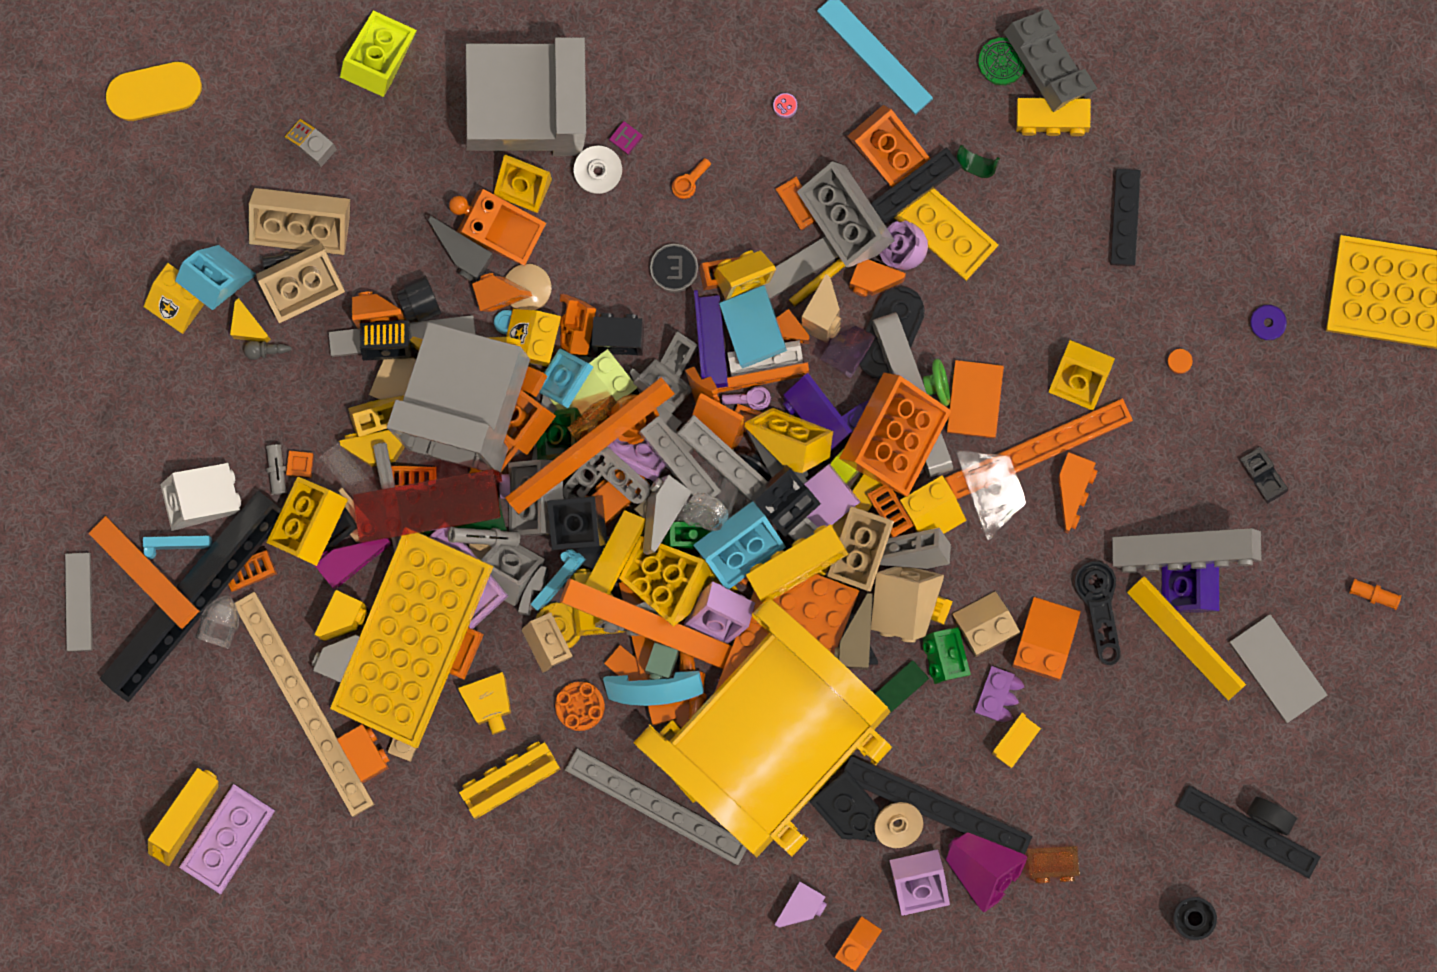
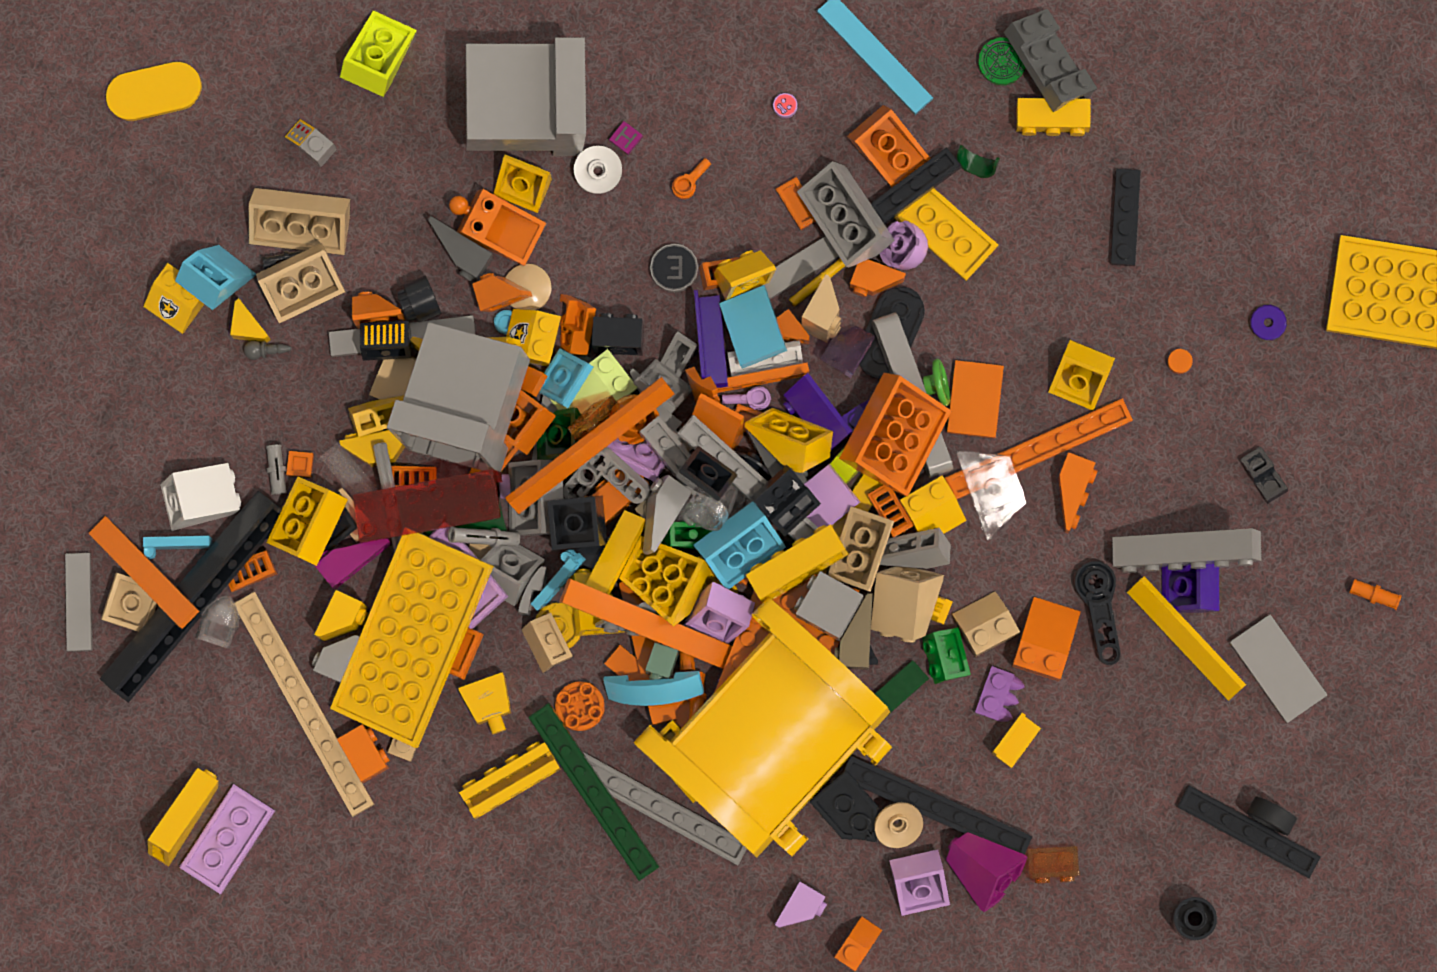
none -> tan slope [101,573,157,632]
none -> dark green tile [528,703,660,881]
none -> black slope [675,446,738,501]
none -> light grey brick [794,571,863,641]

